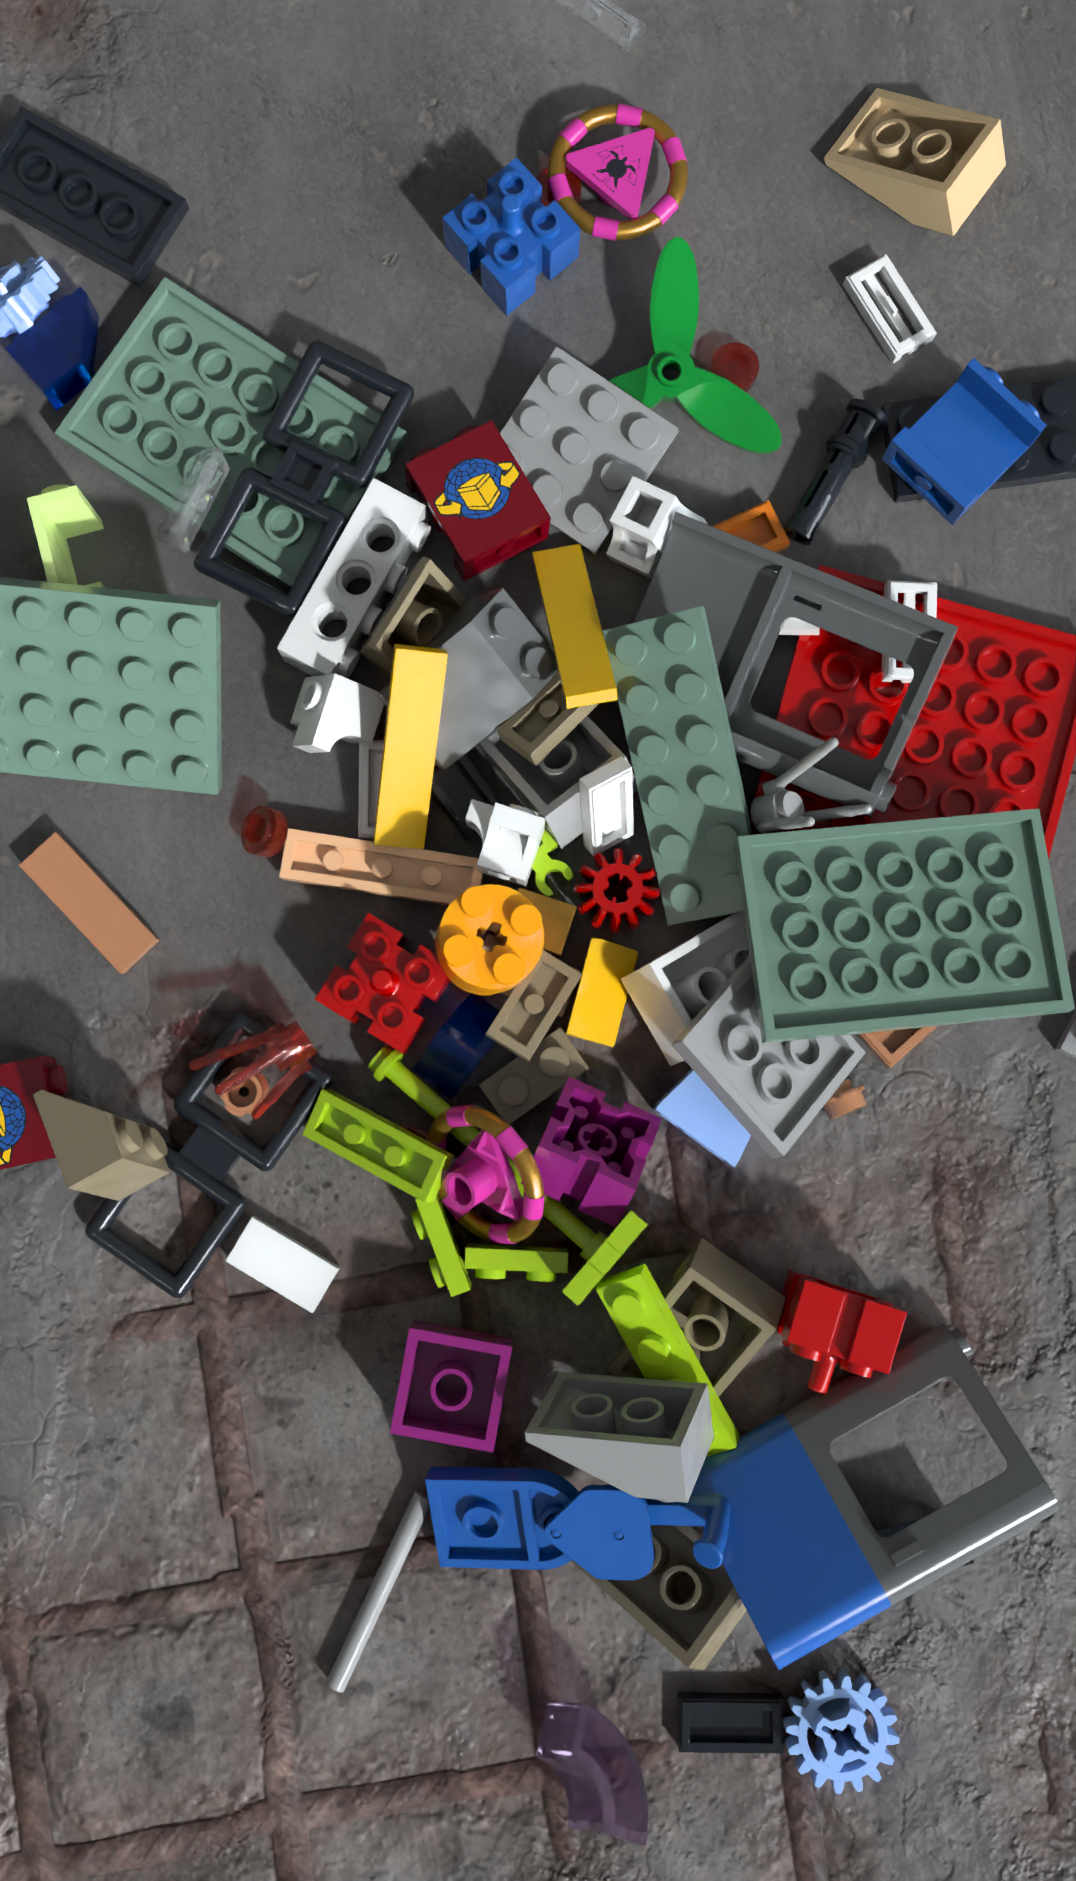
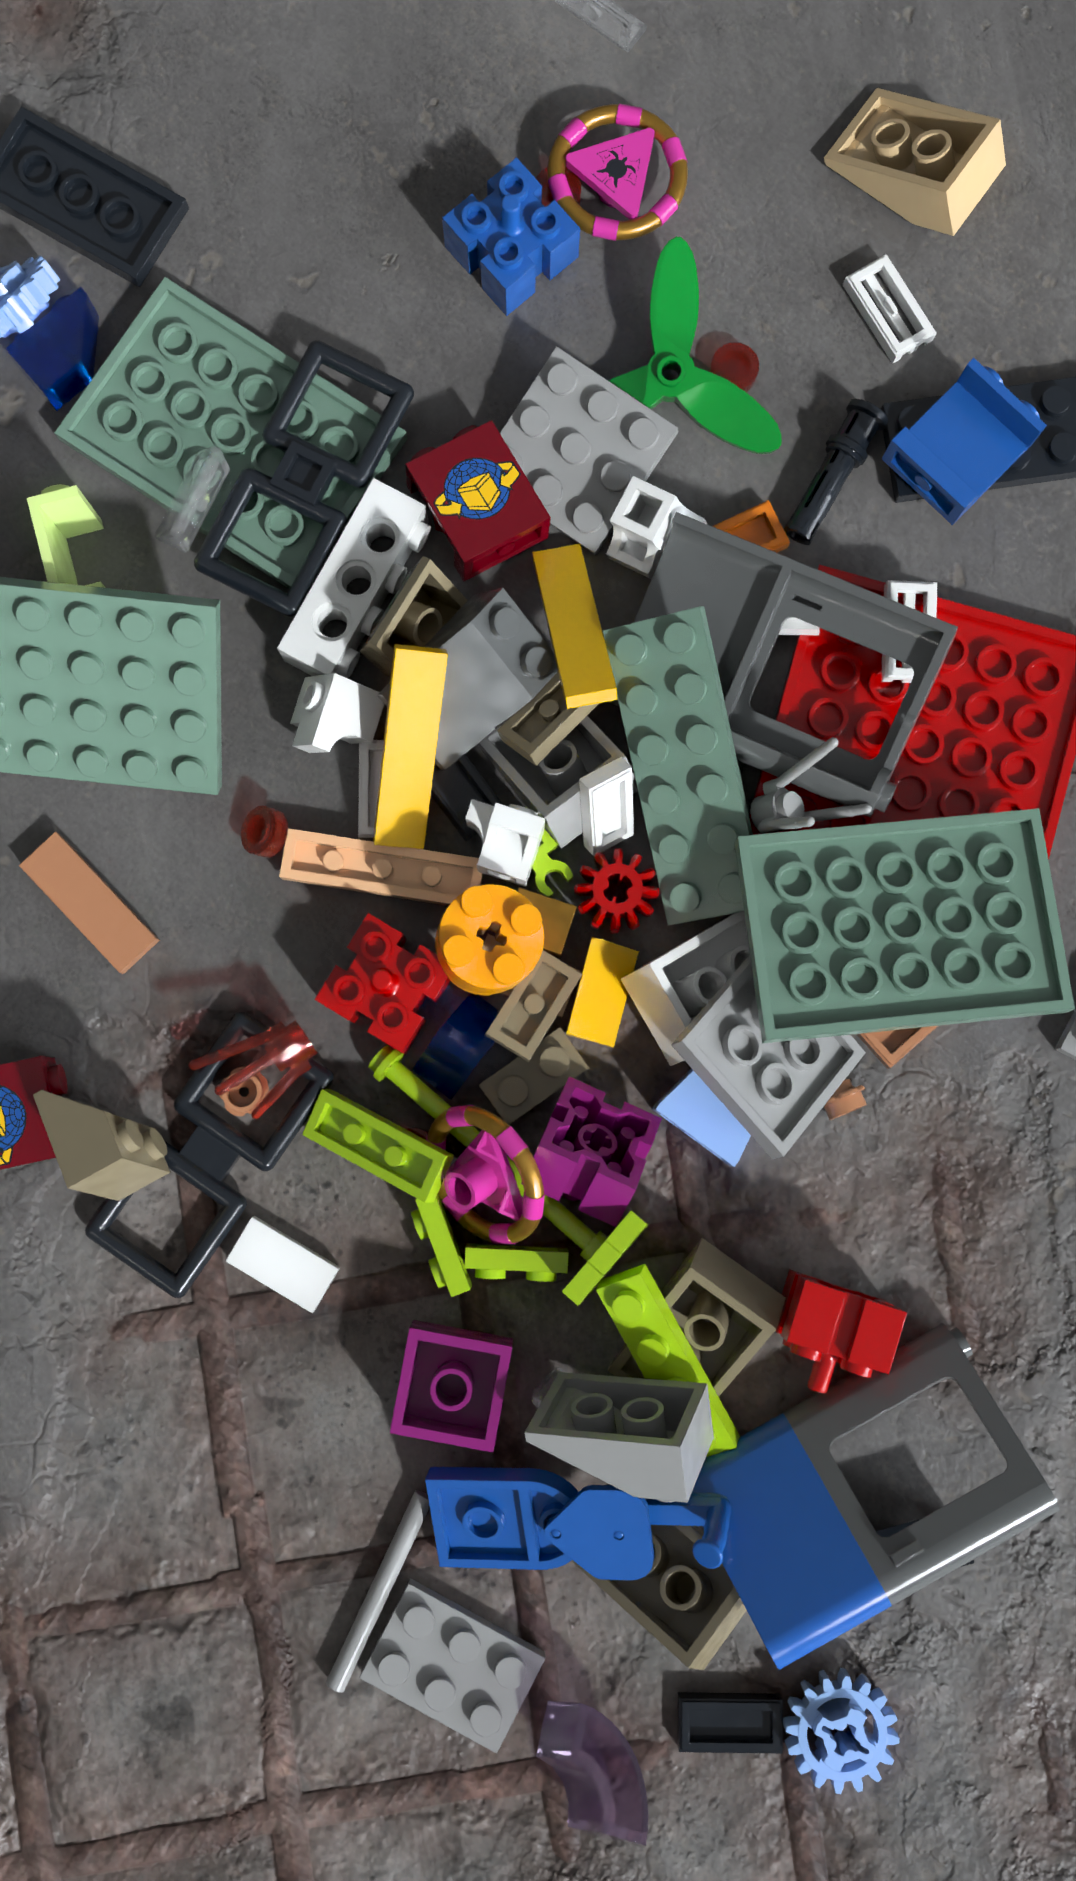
none -> light grey plate [360,1578,546,1754]

